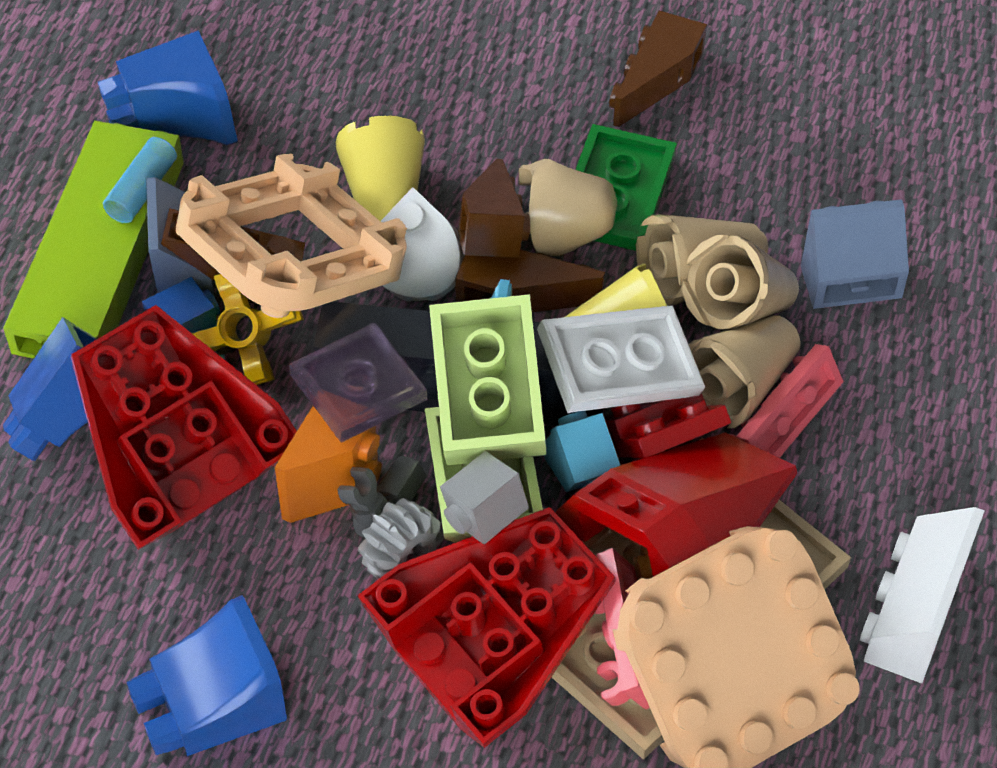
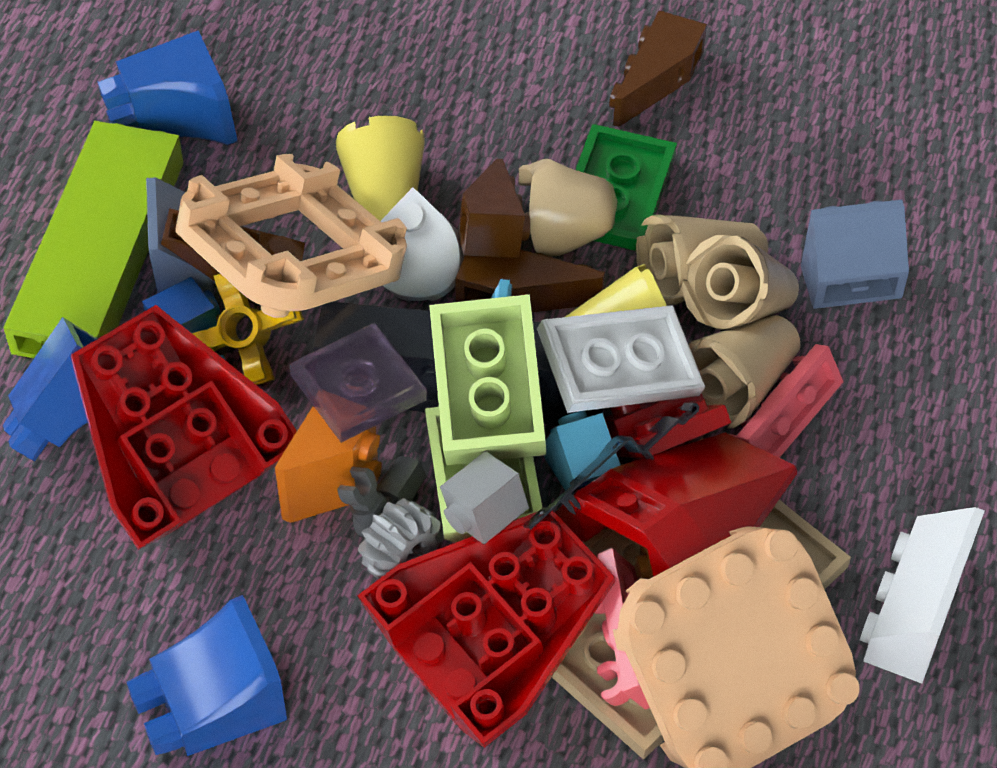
medium azure piece [103,137,177,223] -> none
none -> black piece [523,403,699,530]

